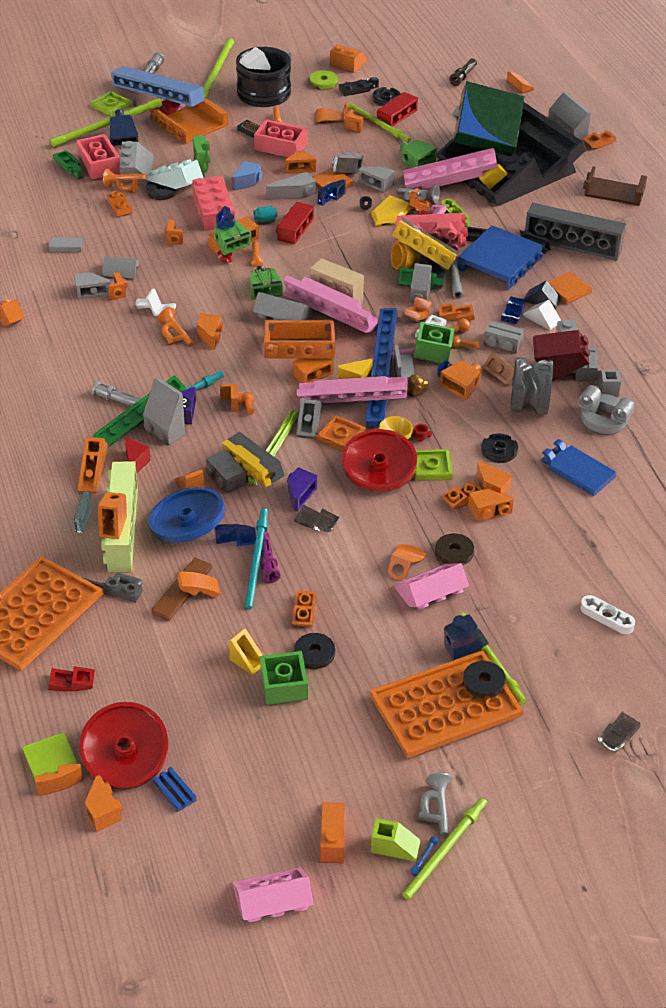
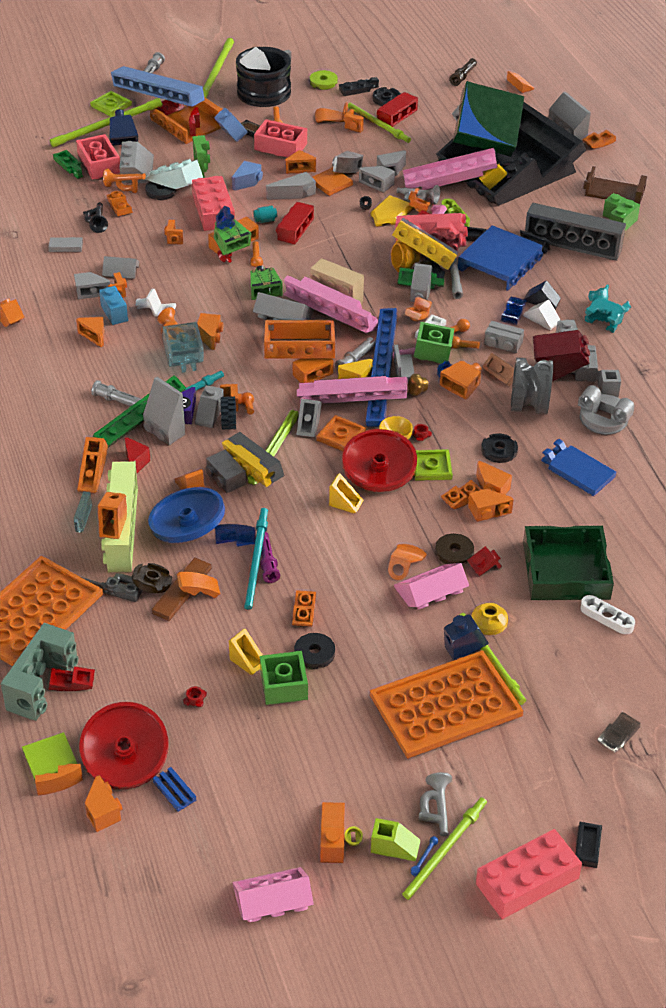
dark purple slope [287,467,318,512] -> none
clear smoke slope [294,505,339,532] -> none
clear blue slope [317,180,346,206] -> none
orange slope [330,44,368,73] -> none
bright green torso [400,140,437,168] -> none
orange slope [438,302,475,321] -> none
black tile [463,661,506,698] -> none
orange tile [548,271,592,304] -> none
none -> sand green plate [0,623,79,721]
none -> orange slope [76,317,105,347]
none -> black piece [83,202,108,233]
none -> dark azure brick [99,286,128,325]
none -> dark brown tile [132,563,172,593]
none -> clear light blue hinge [162,322,204,373]
none -> red plate [183,686,207,708]
none -> red slope [189,107,200,137]
none -> light grey slope [195,385,224,428]
none -> medium blue slope [214,108,248,142]
none -> black bush [221,396,236,430]
none -> yellow slope [329,473,364,513]
none -> light grey pin [335,337,376,370]
none -> neon yellow hinge [344,826,363,846]
none -> light grey slope [377,150,406,176]
none -> red bracket [467,546,502,577]
none -> yellow piece [471,603,508,635]
none -> coral brick [476,829,582,919]
none -> dark green tile [523,526,614,600]
none -> black tile [575,822,602,868]
none -> teal animal [585,284,631,333]
none -> bright green brick [603,193,640,231]

